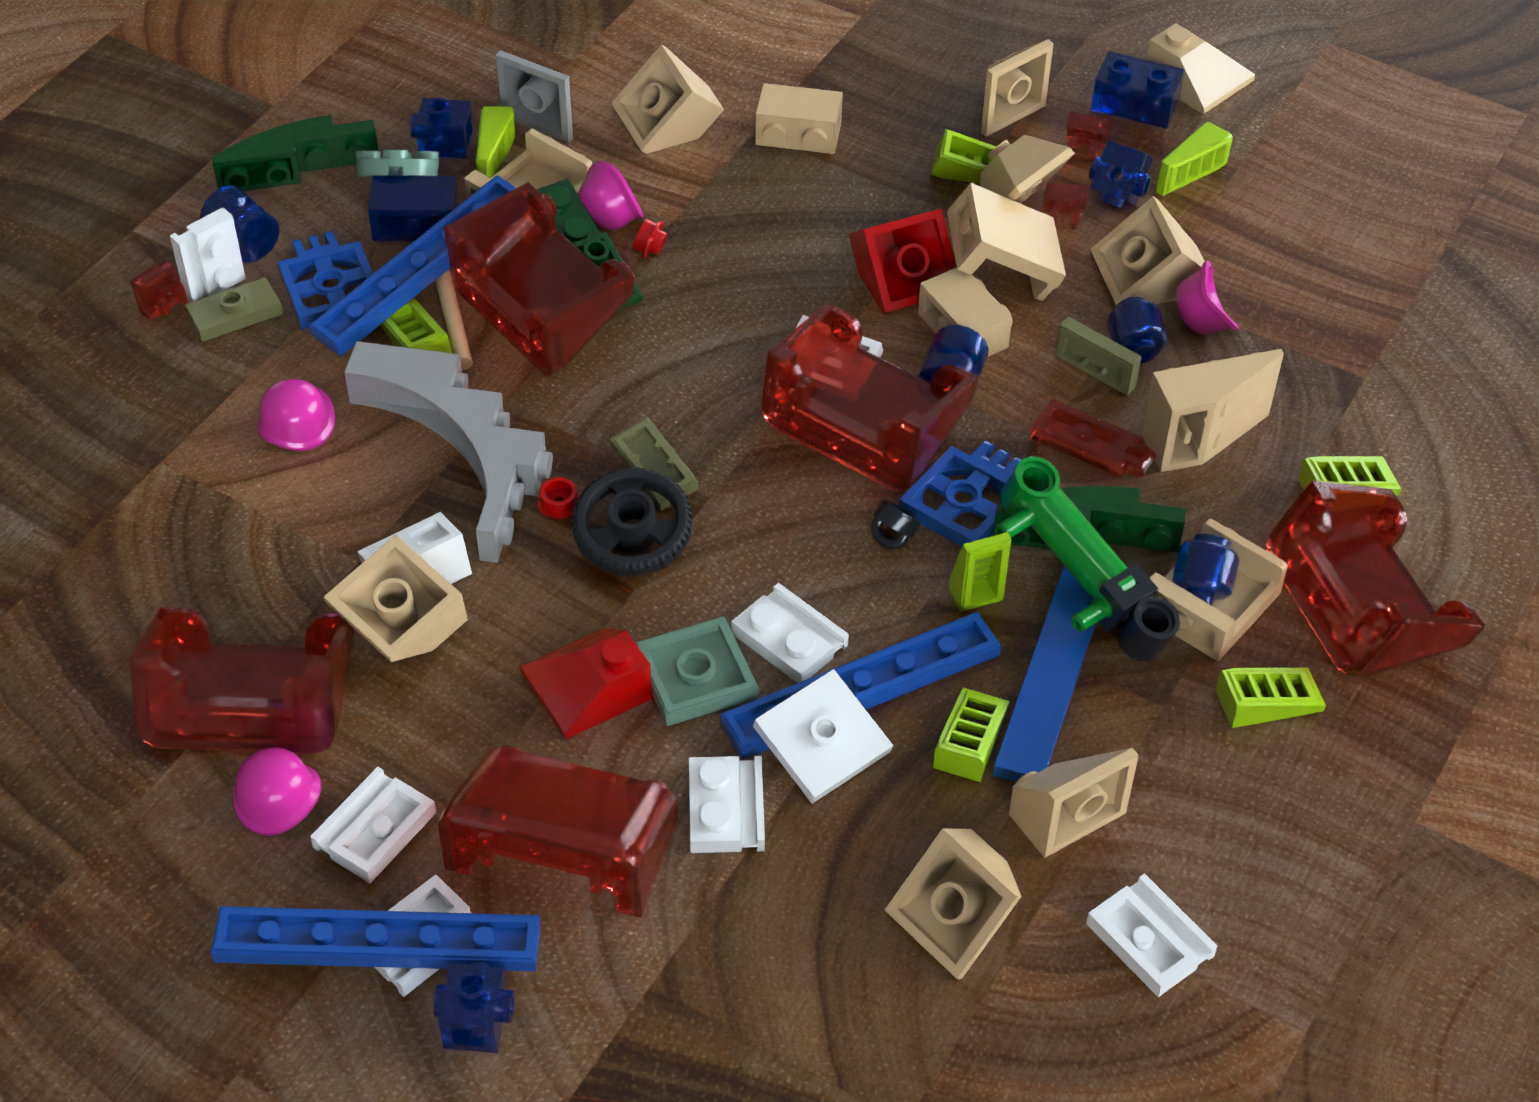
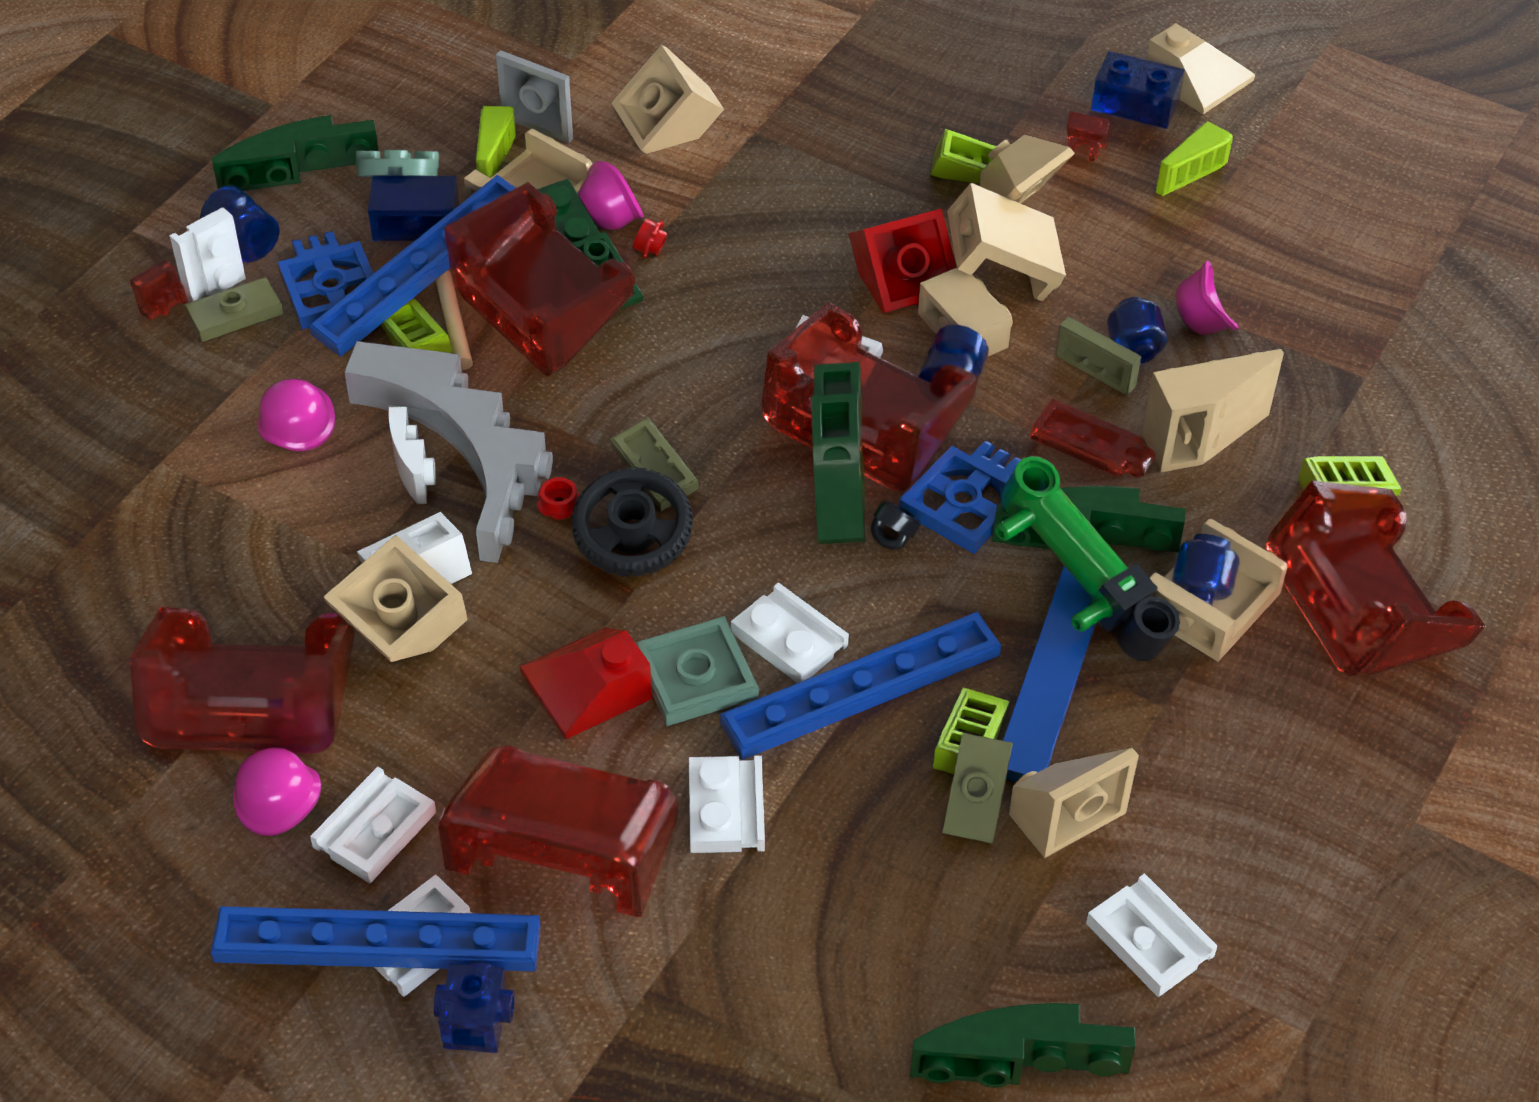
clear blue brick [410,98,474,159] -> none
white plate [753,669,894,804] -> none
tan brick [756,83,843,154] -> none
tan slope [885,828,1022,979] -> none
lime slope [948,532,1011,612] -> none
tan slope [981,39,1053,137] -> none
clear red tile [1042,183,1088,229] -> none
clear blue brick [1089,140,1153,208] -> none
tan slope [1090,196,1205,310] -> none
lime slope [1215,667,1326,728] -> none
none -> white slope [389,407,436,504]
none -> dark green slope [812,362,865,544]
none -> dark green slope [910,1003,1136,1088]
none -> olive plate [942,733,1013,844]

